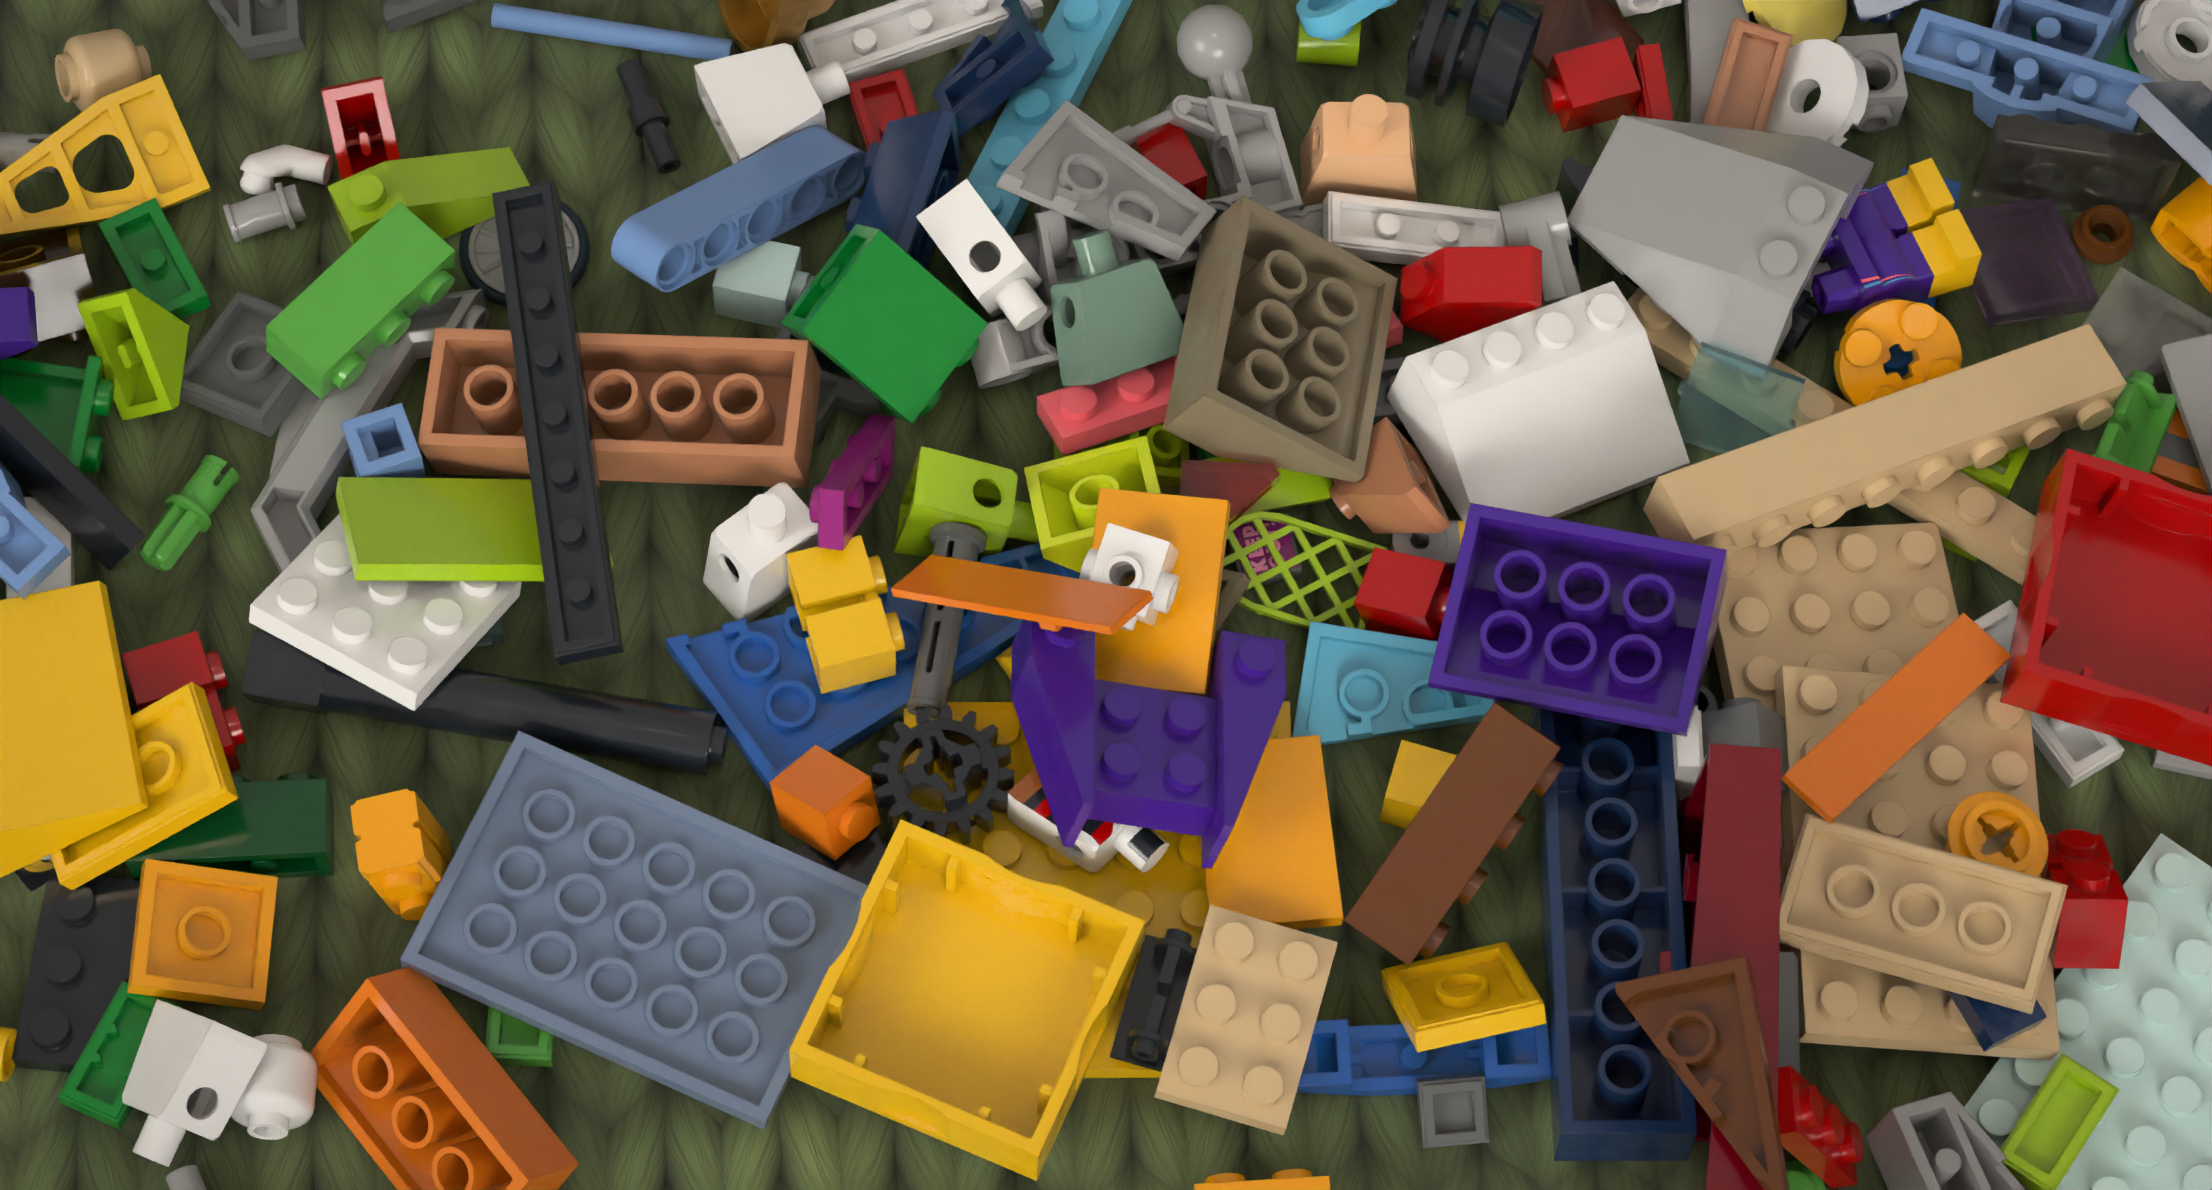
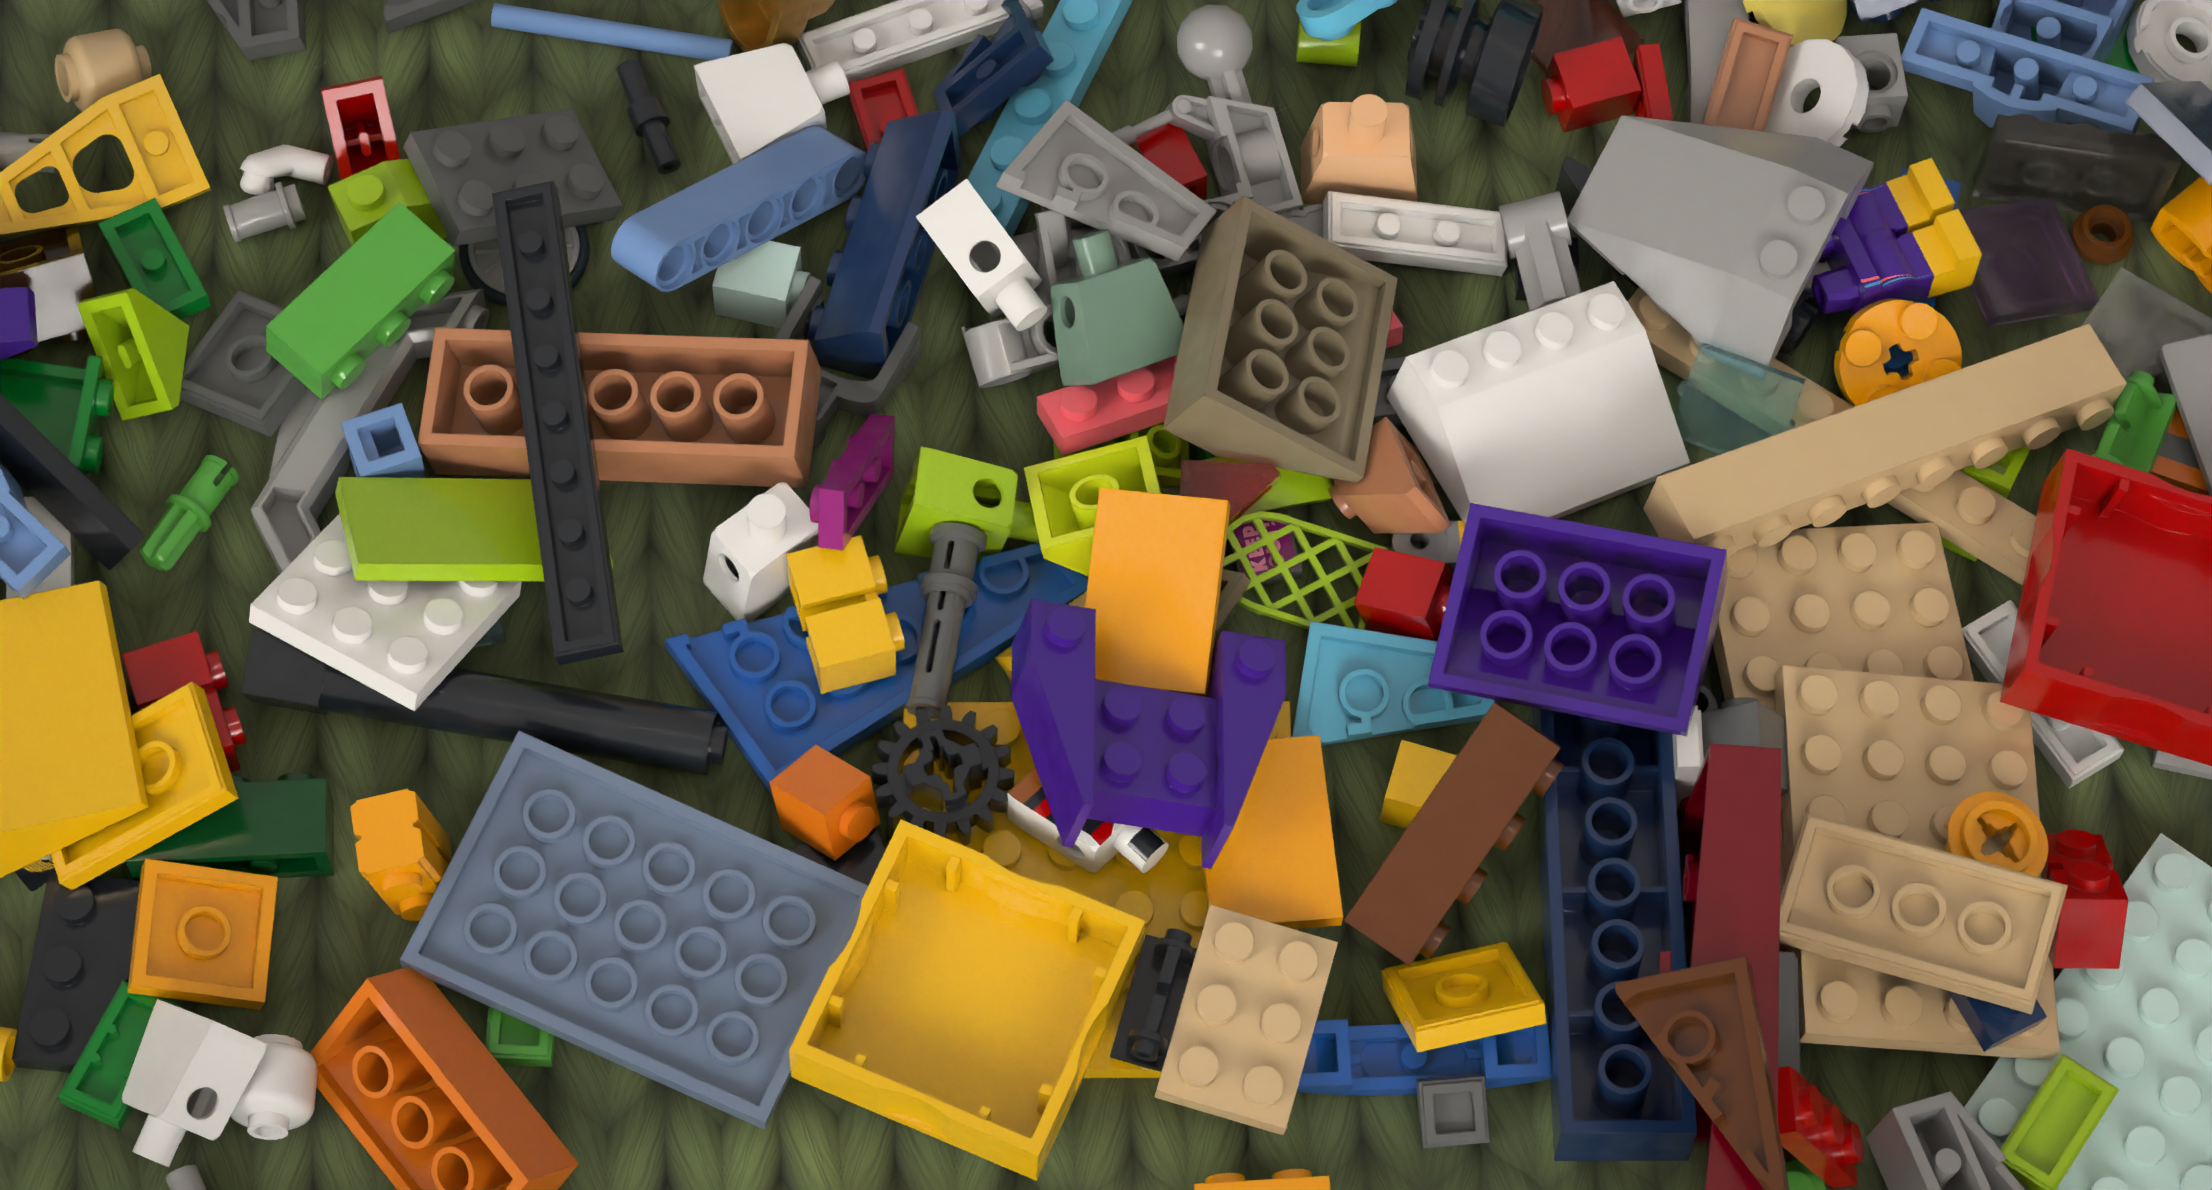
green panel [780,224,988,424] -> none
orange piece [891,554,1153,635] -> none
white brick [1079,523,1179,631] -> none
red slope [1400,246,1542,343] -> none
orange piece [1781,612,2011,824] -> none
none -> dark grey plate [403,108,622,246]

